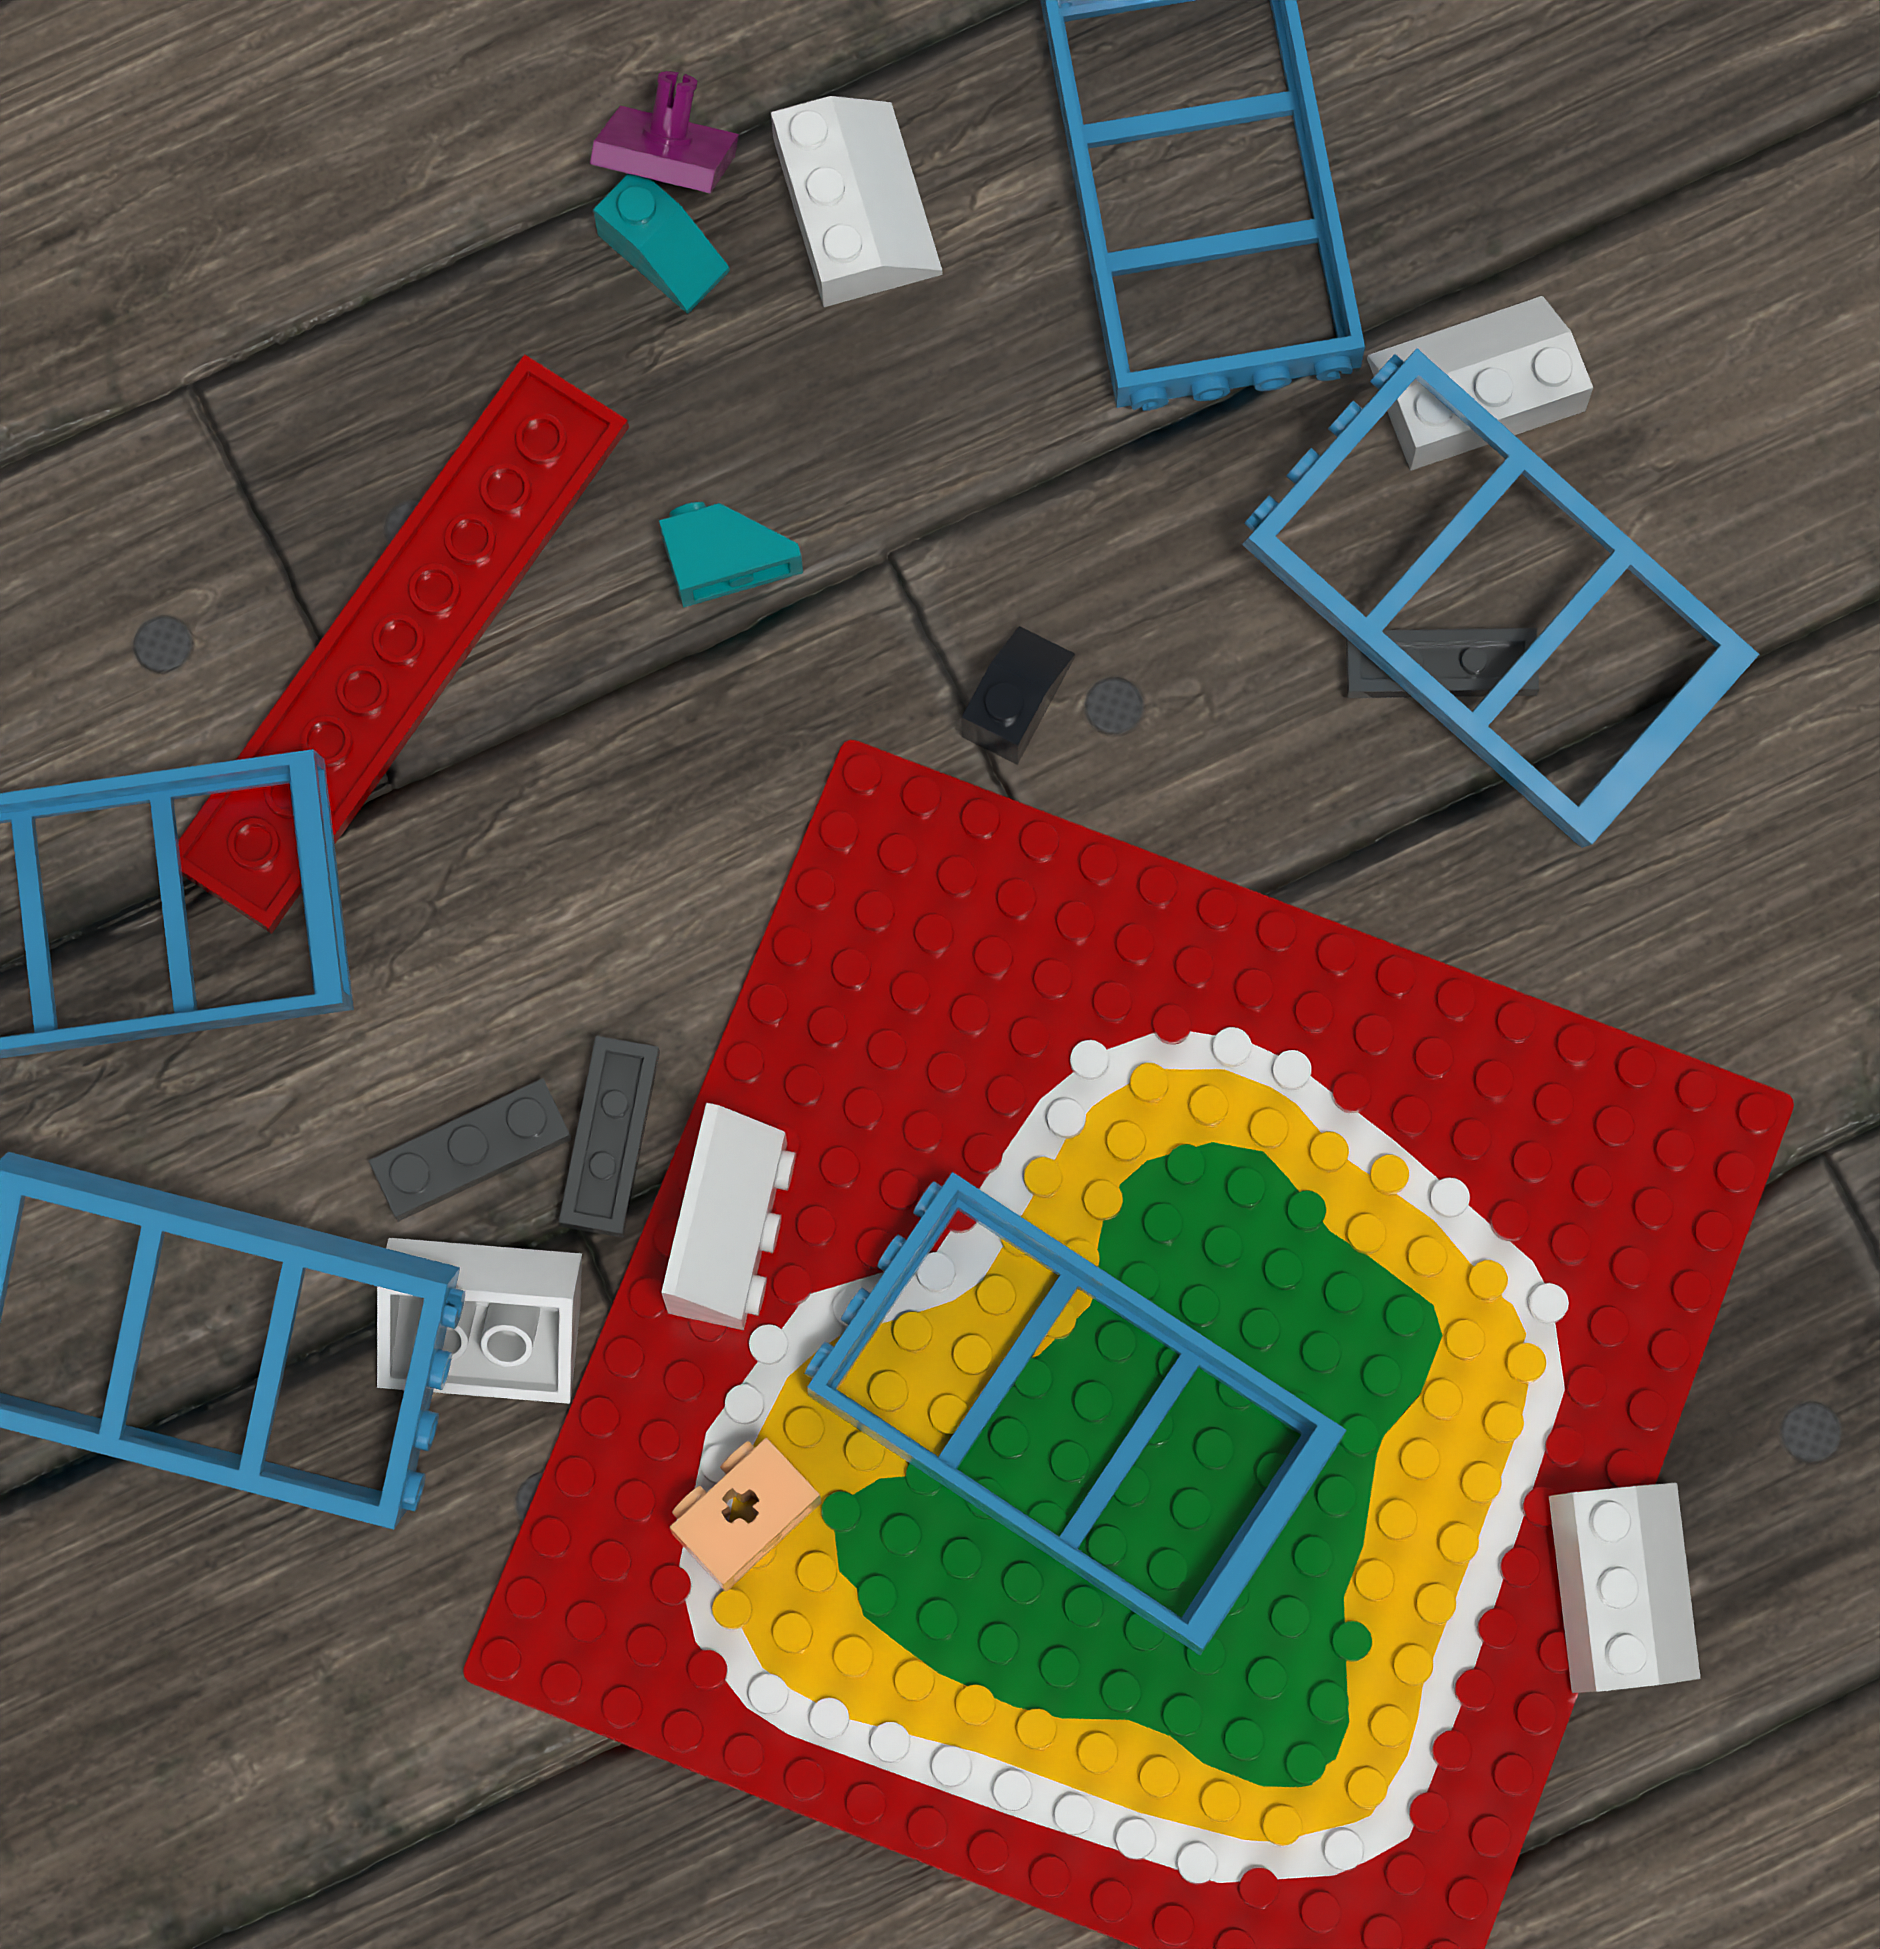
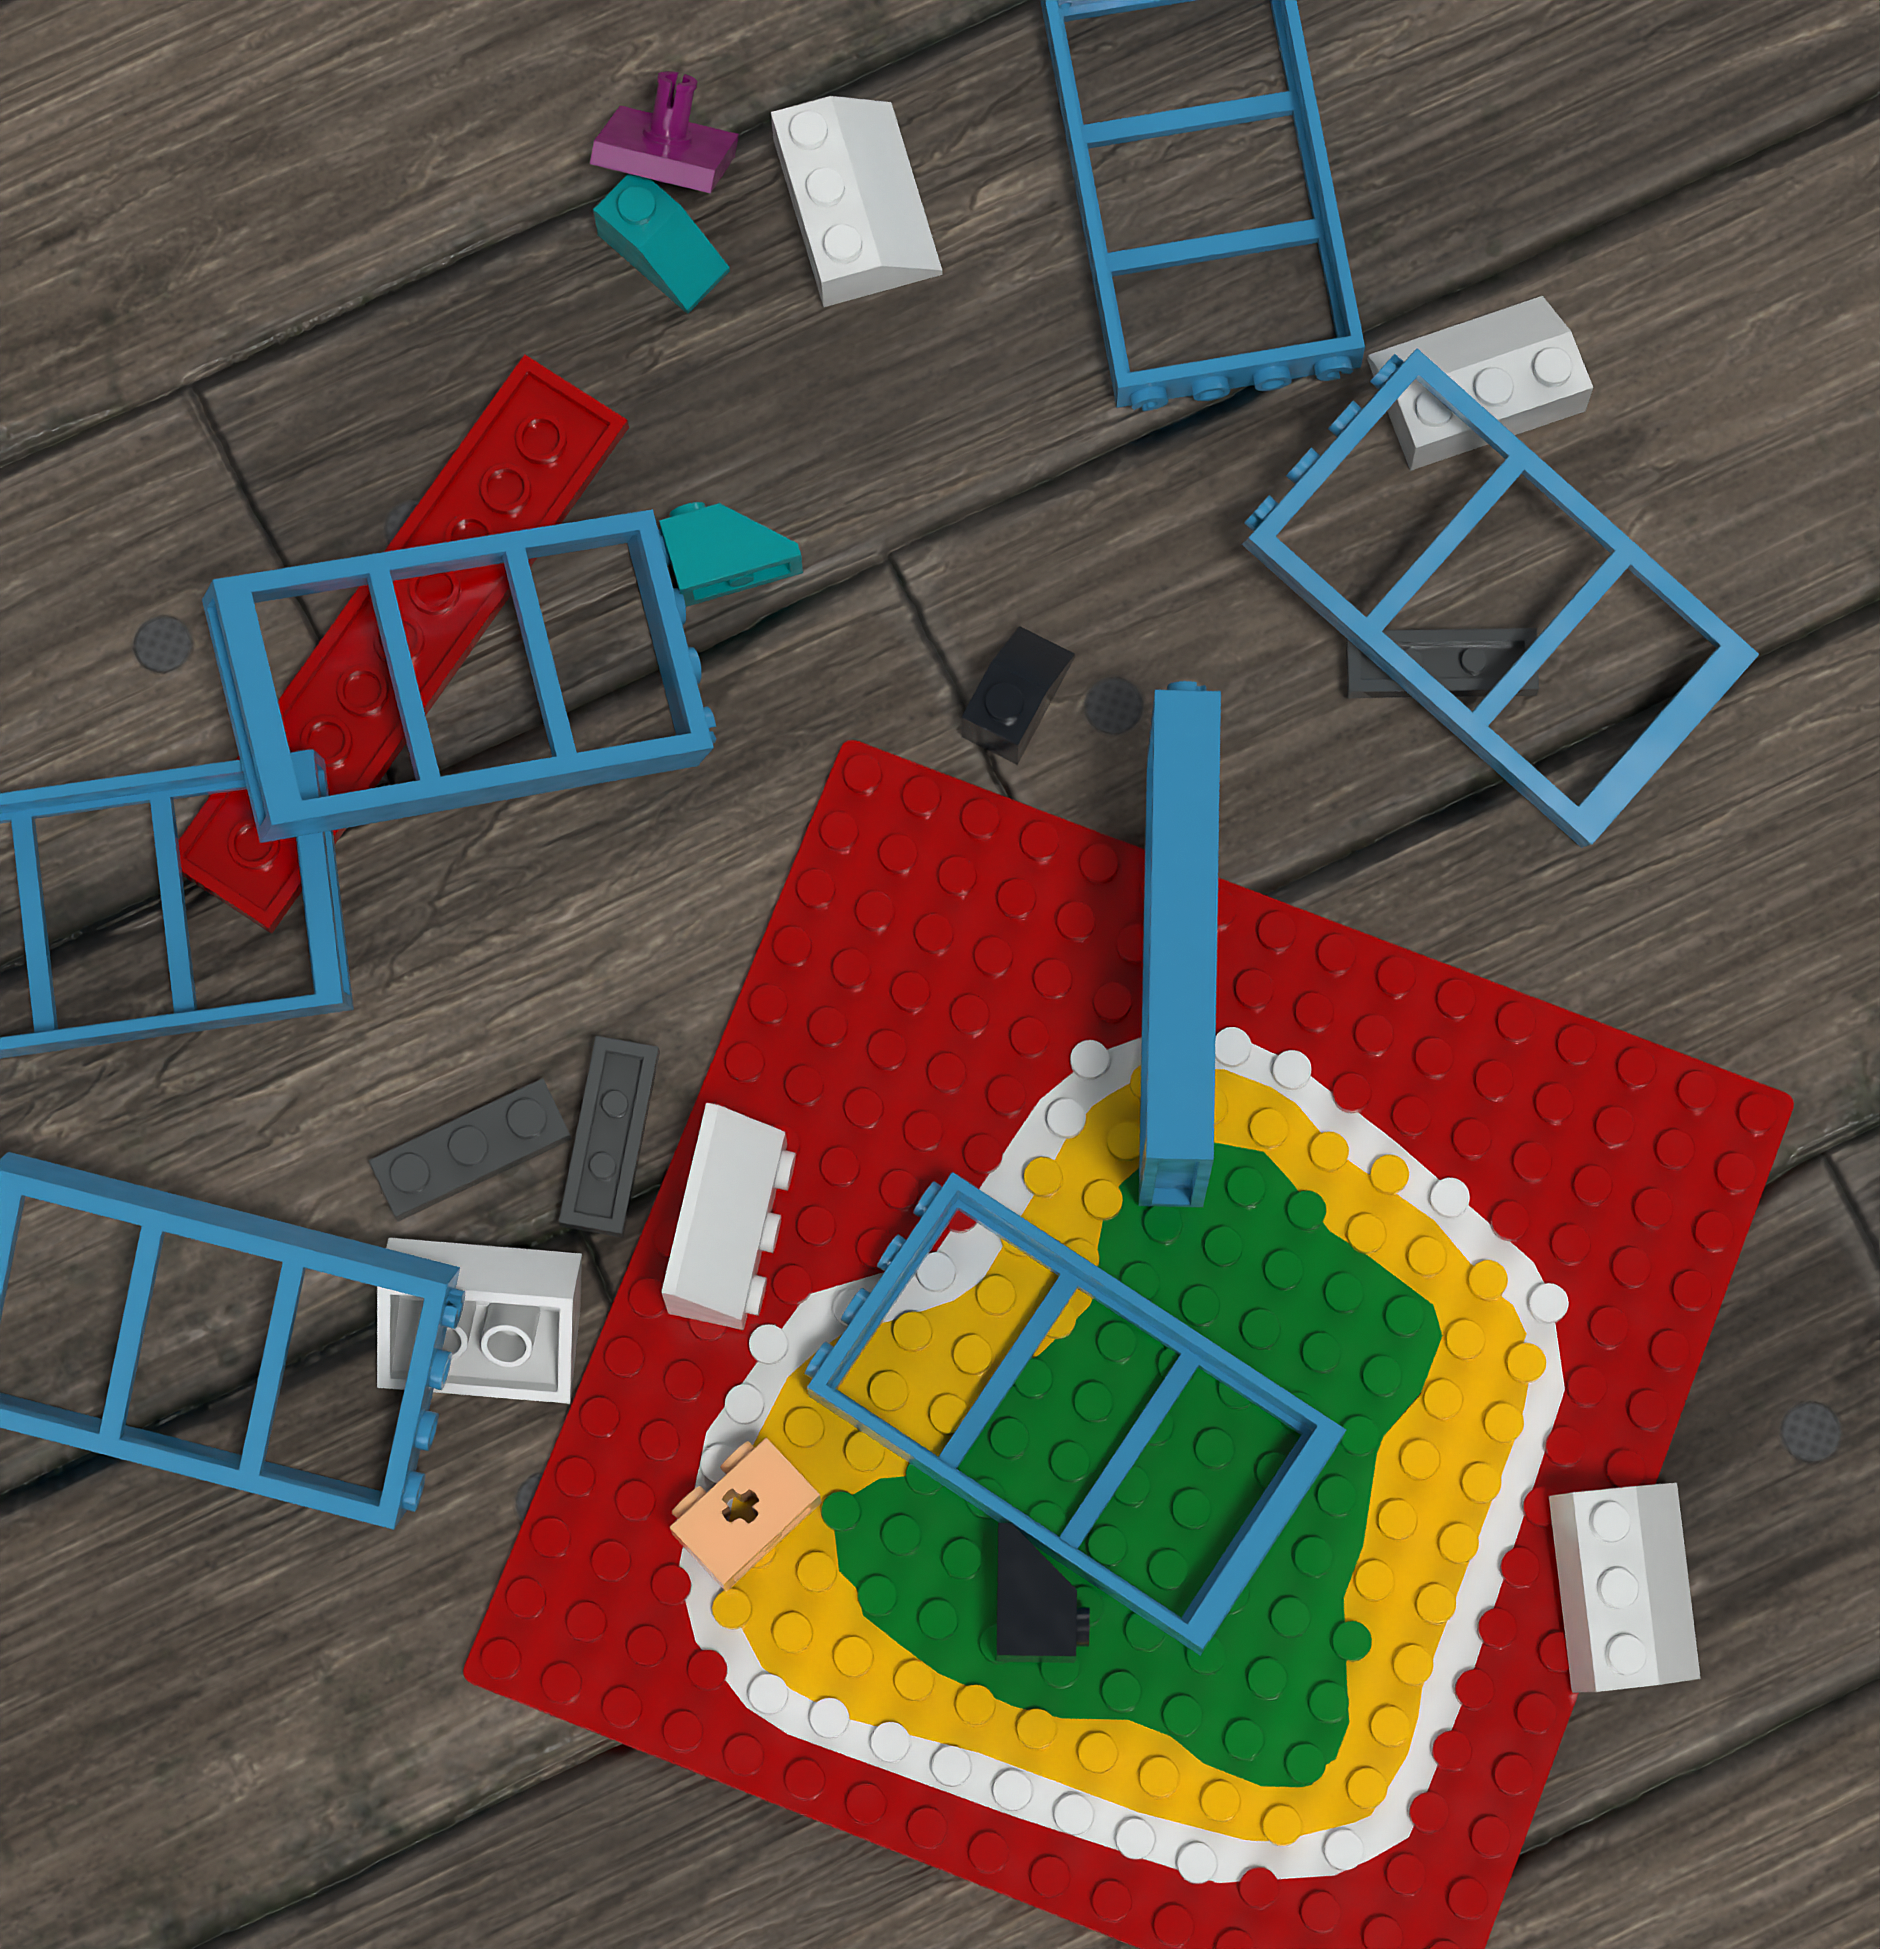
none -> dark azure window [202,509,716,843]
none -> black slope [996,1523,1090,1663]
none -> dark azure window [1138,681,1221,1207]

